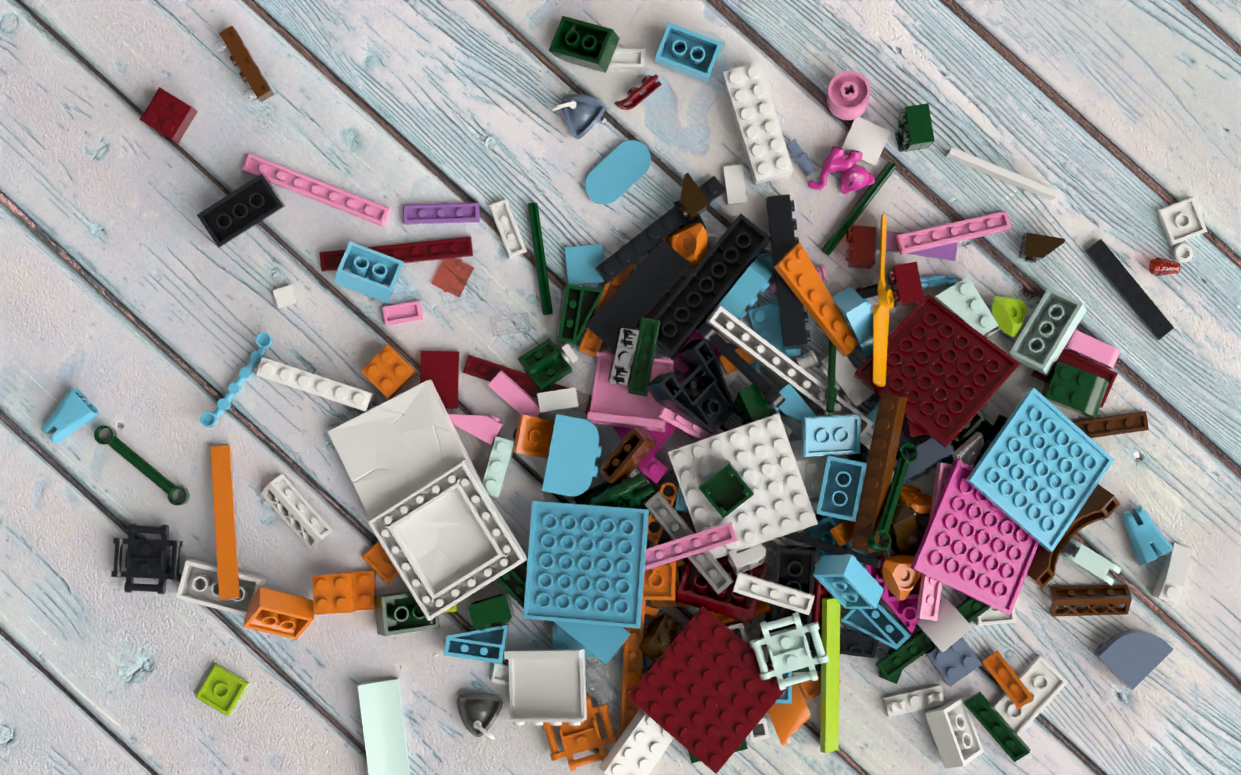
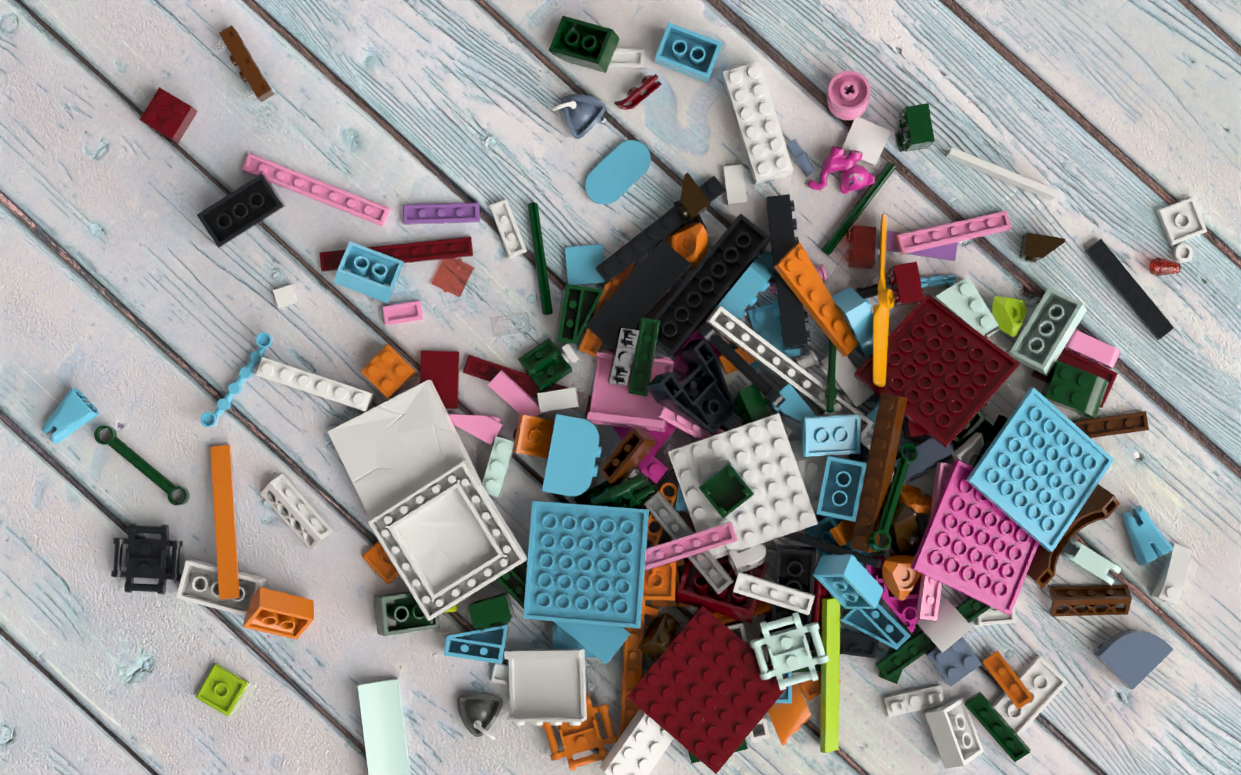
orange bracket [312,570,376,615] -> none

